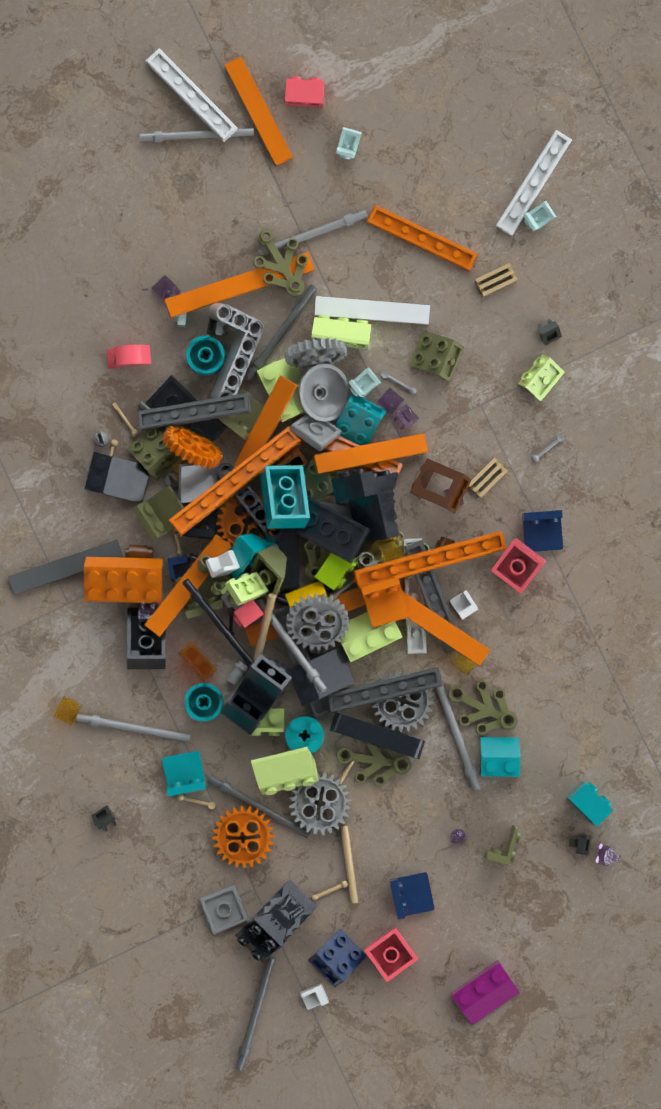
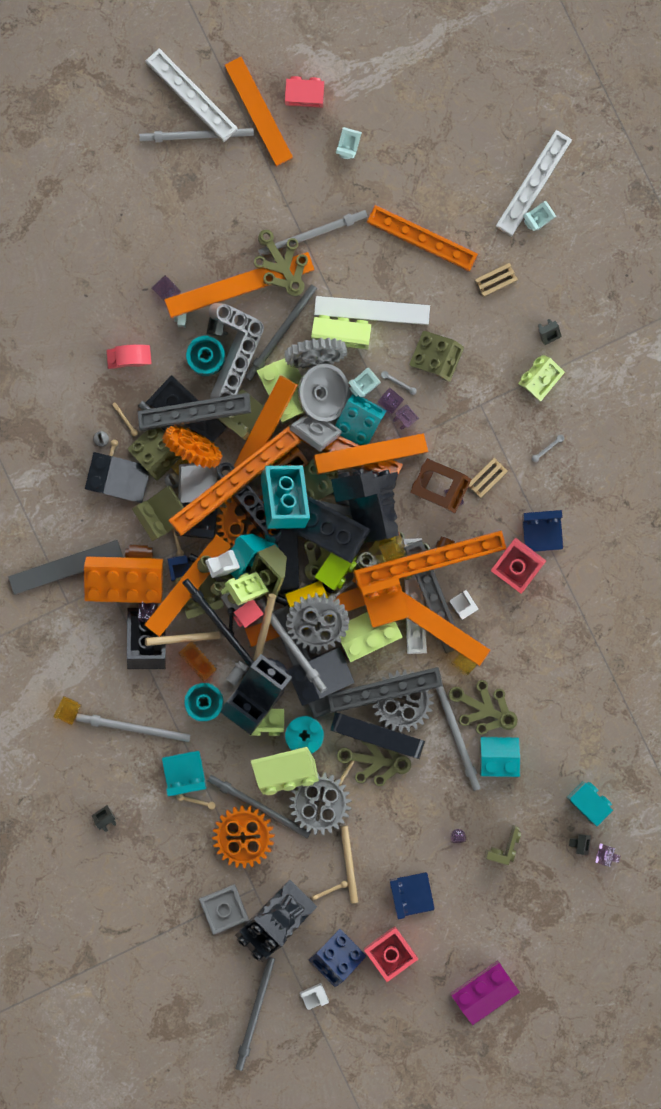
none -> tan bar [145,631,220,646]

